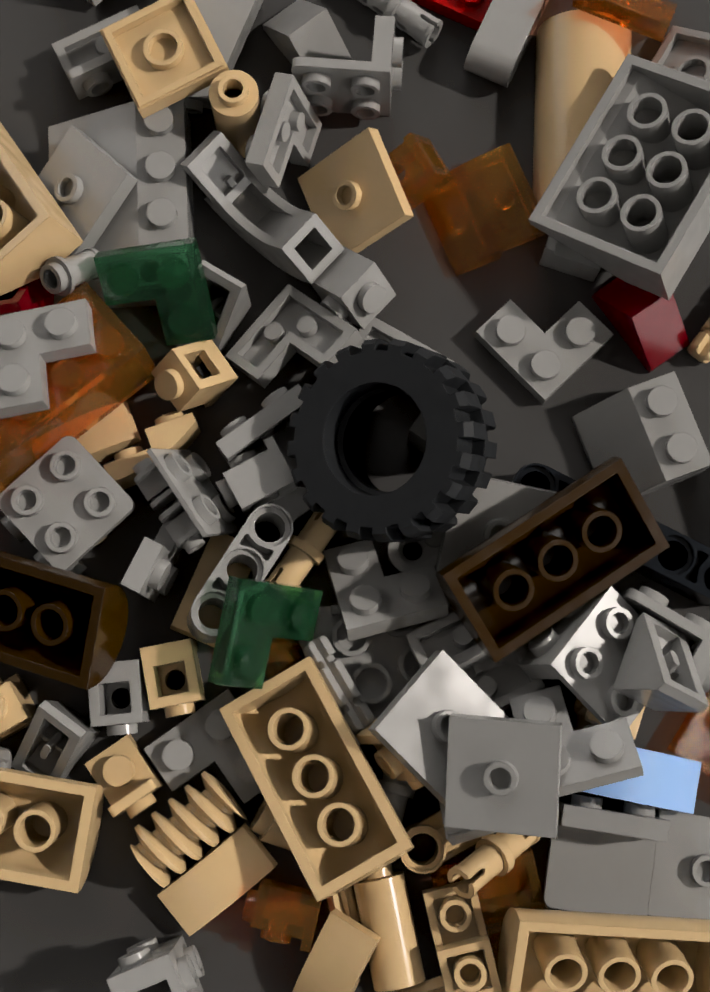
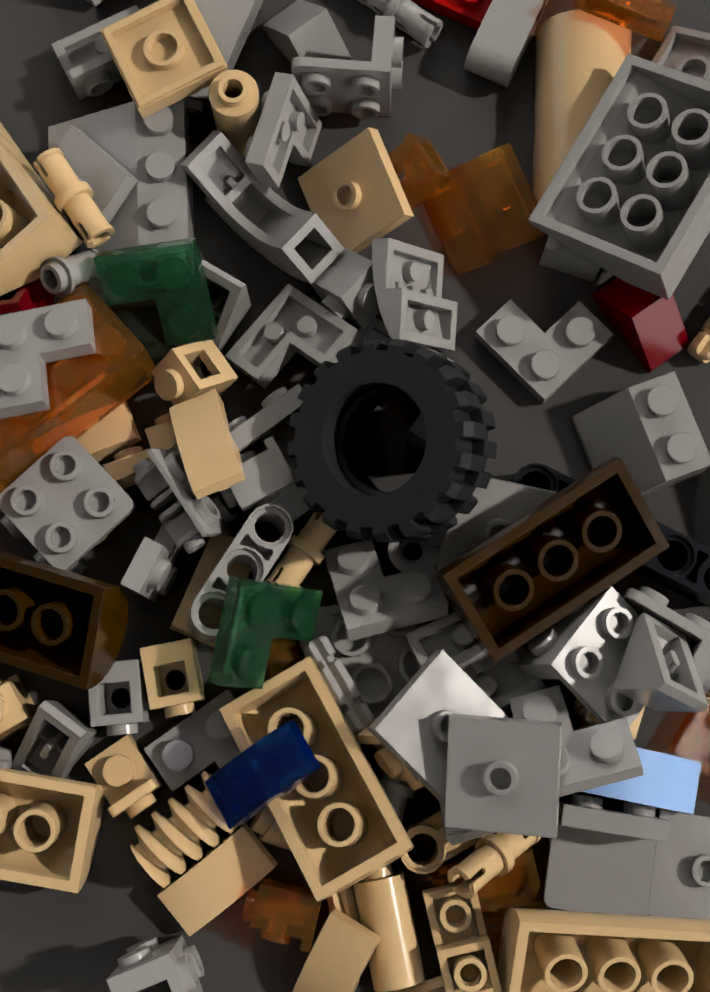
none -> tan pin [33,147,115,248]
none -> tan slope [169,388,246,500]
none -> clear blue slope [204,720,321,829]
none -> light grey slope [372,238,458,351]

